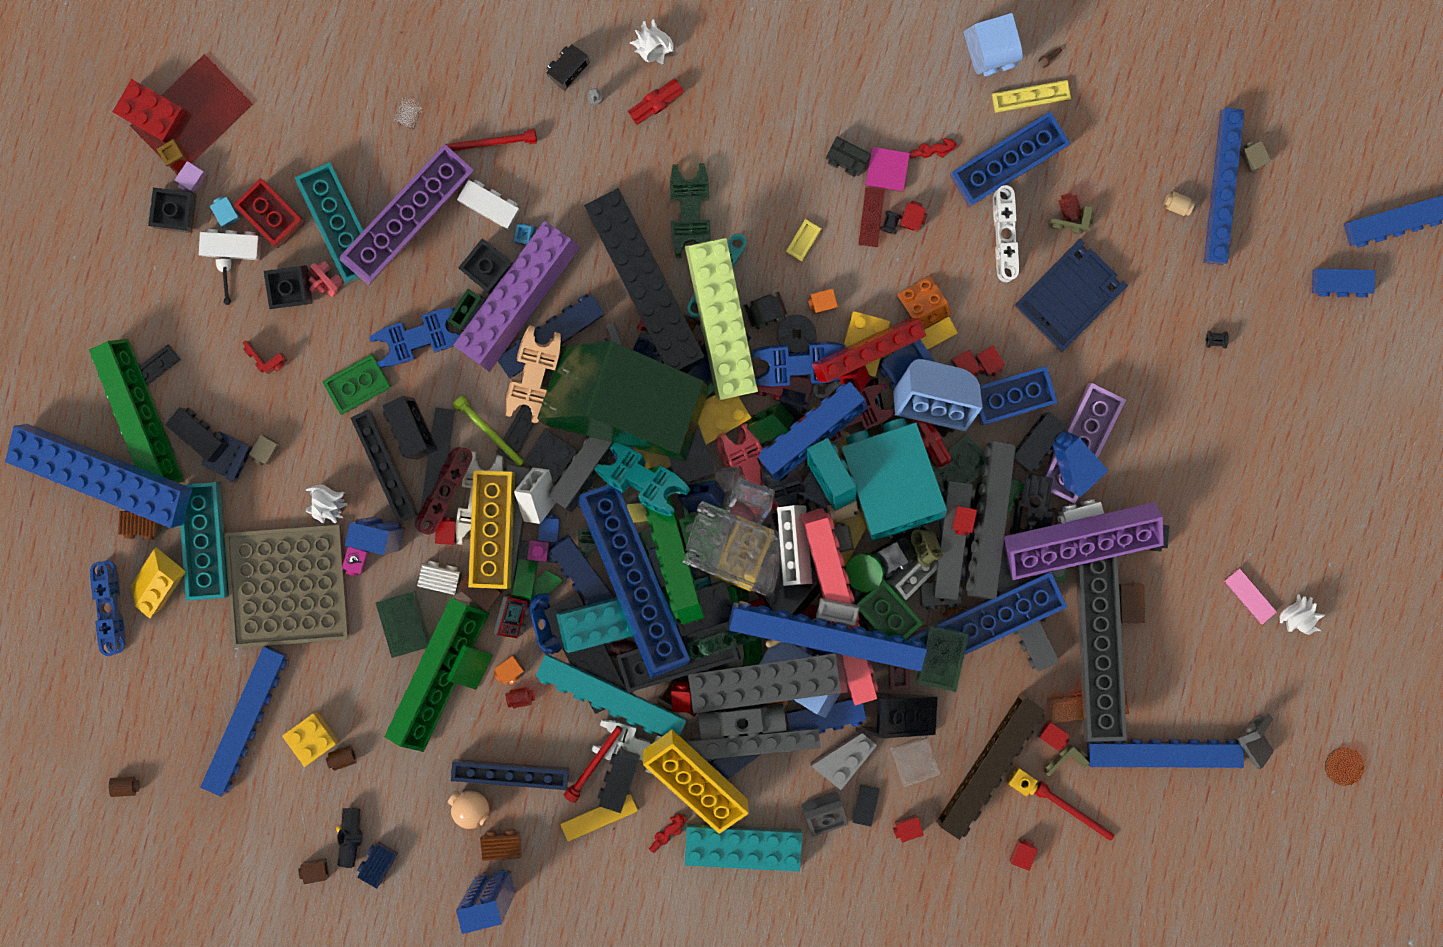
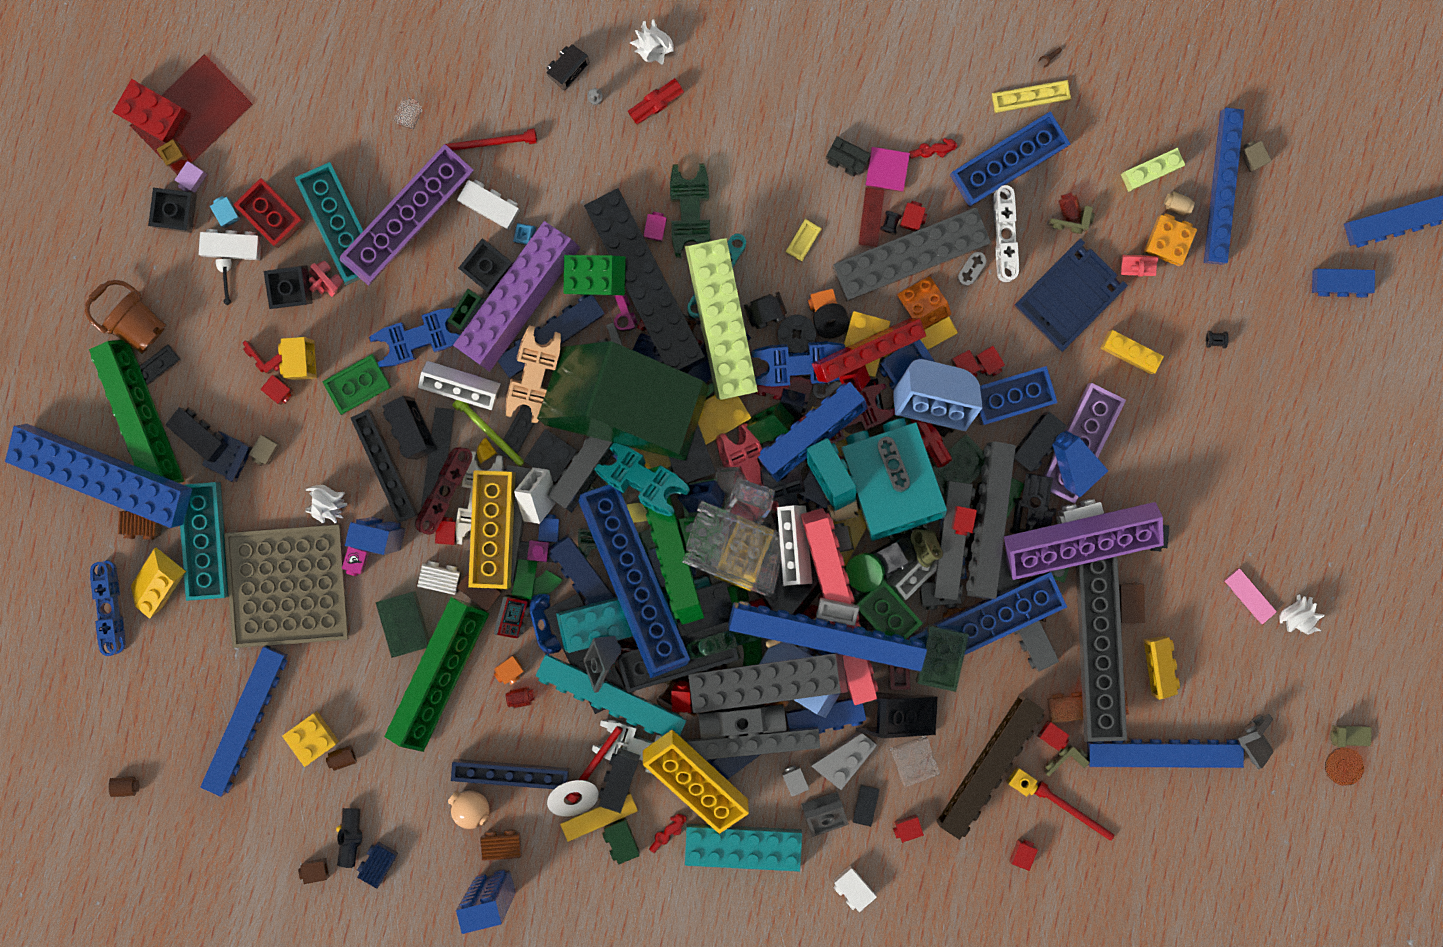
green tile [447,645,493,690] -> none
light blue brick [963,13,1023,77] -> none
none -> dark orange piece [85,280,167,354]
none -> red brick [260,375,293,405]
none -> yellow brick [278,337,317,380]
none -> white brick [418,361,501,410]
none -> yellow tile [477,438,497,464]
none -> white sticker [547,780,599,817]
none -> green brick [563,255,626,296]
none -> dark grey slope [583,636,621,693]
none -> dark green brick [602,818,640,865]
none -> dark pink plate [614,294,638,331]
none -> dark pink brick [643,212,667,242]
none -> light grey brick [782,765,809,797]
none -> black tyre [813,303,849,339]
none -> dark grey brick [832,207,991,302]
none -> white brick [833,865,877,912]
none -> dark grey beam [878,437,910,492]
none -> light grey beam [958,252,986,286]
none -> yellow brick [1100,330,1164,374]
none -> yellowish green brick [1121,148,1185,192]
none -> coral hips [1121,255,1158,277]
none -> yellow slope [1143,636,1180,700]
none -> light orange brick [1144,214,1197,266]
none -> olive bracket [1330,725,1372,747]

